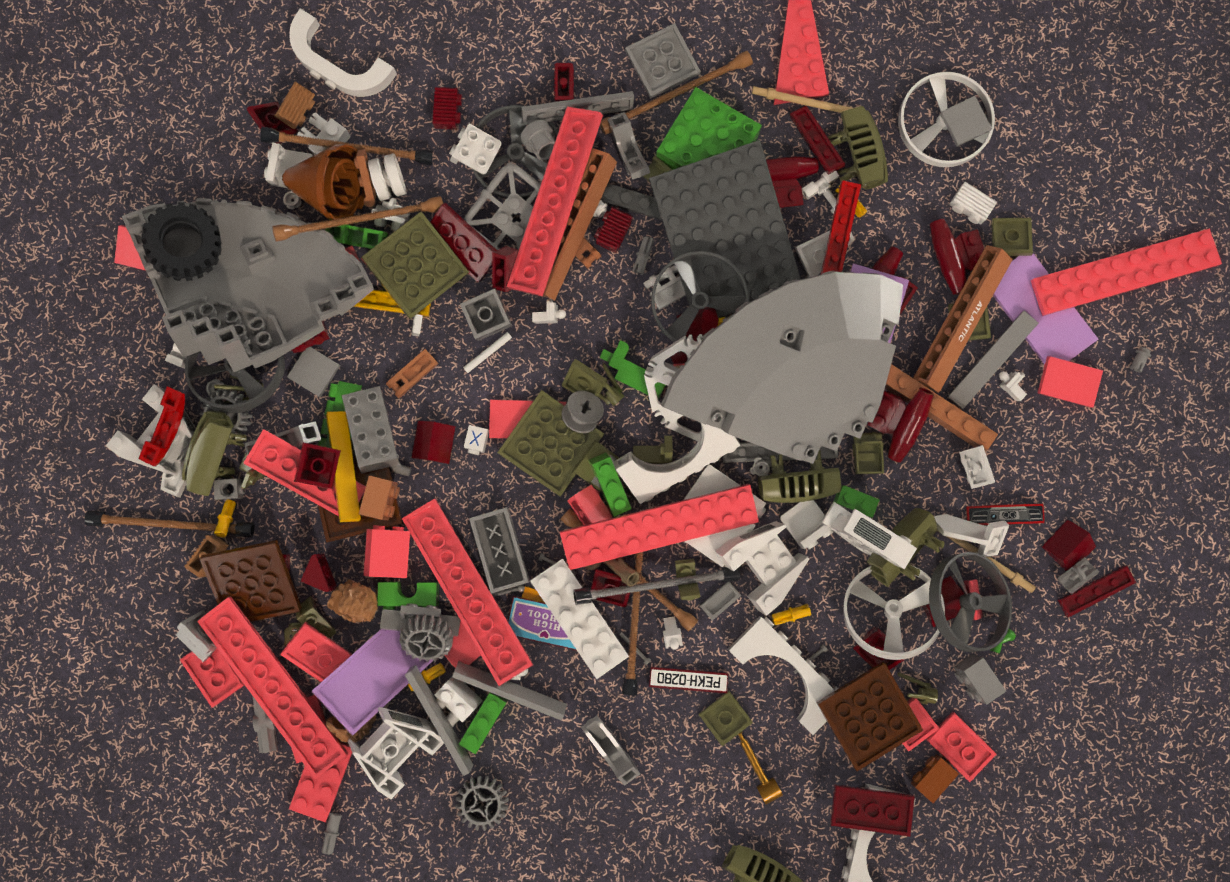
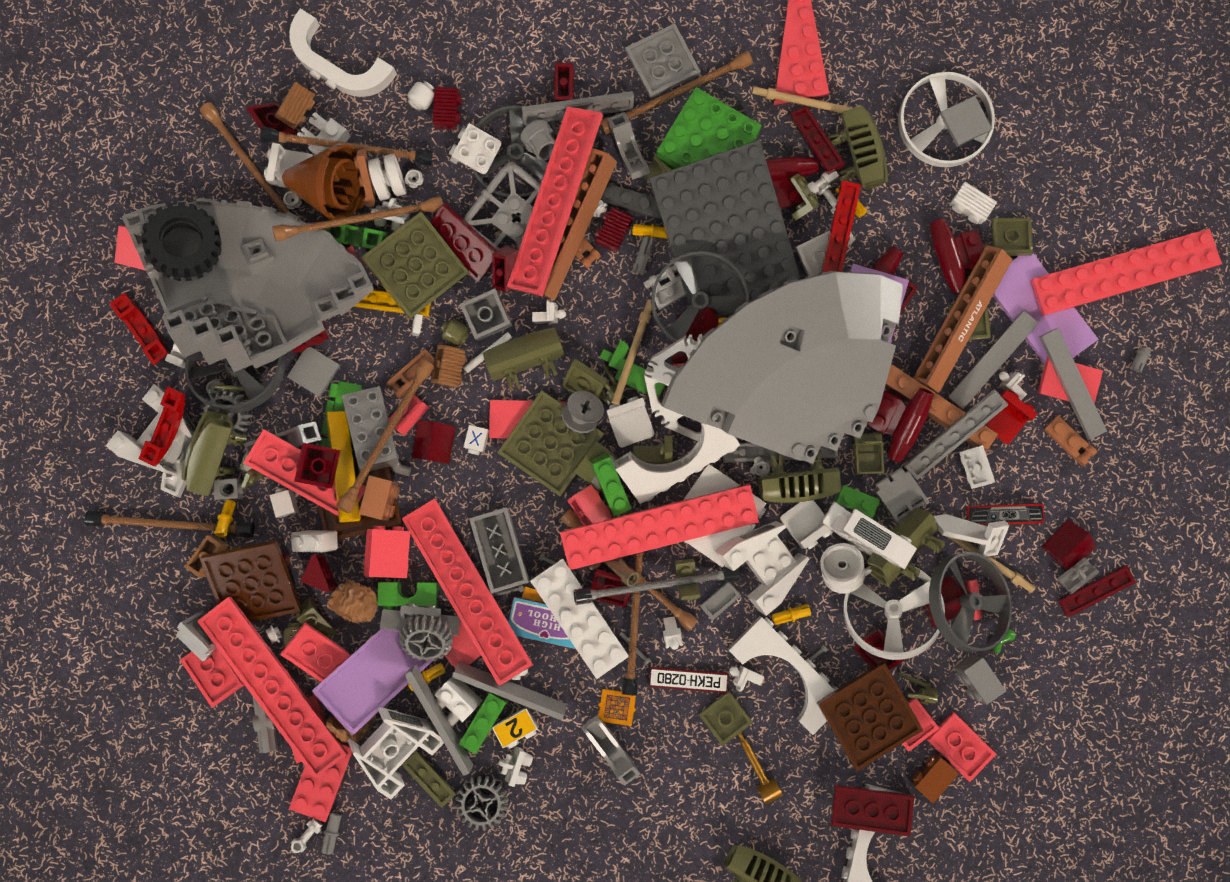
none -> red slope [109,292,170,365]
none -> medium nougat hose [200,102,291,214]
none -> white plate [266,625,282,644]
none -> white brick [270,488,299,518]
none -> white brick [291,530,338,552]
none -> white bar [291,818,323,853]
none -> medium nougat hose [336,360,434,514]
none -> coral slope [389,394,429,436]
none -> olive plate [402,750,457,808]
none -> white plate [405,170,423,188]
none -> white head [407,81,434,111]
none -> medium nougat brick [431,345,466,387]
none -> olive head [440,319,470,347]
none -> olive piece [483,328,565,391]
none -> yellow brick [492,707,539,749]
none -> white hips [498,746,533,787]
none -> piece [598,689,636,726]
none -> white bracket [606,396,654,448]
none -> tan bar [612,300,652,405]
none -> yellow axle [632,224,668,239]
none -> white piece [729,665,764,692]
none -> olive bracket [790,174,819,221]
none -> white wheel [820,543,865,594]
none -> light grey plate [875,468,930,524]
none -> light grey tile [904,389,1008,480]
none -> red bracket [985,390,1038,444]
none -> light grey tile [1039,328,1107,440]
none -> nougat plate [1043,415,1097,466]

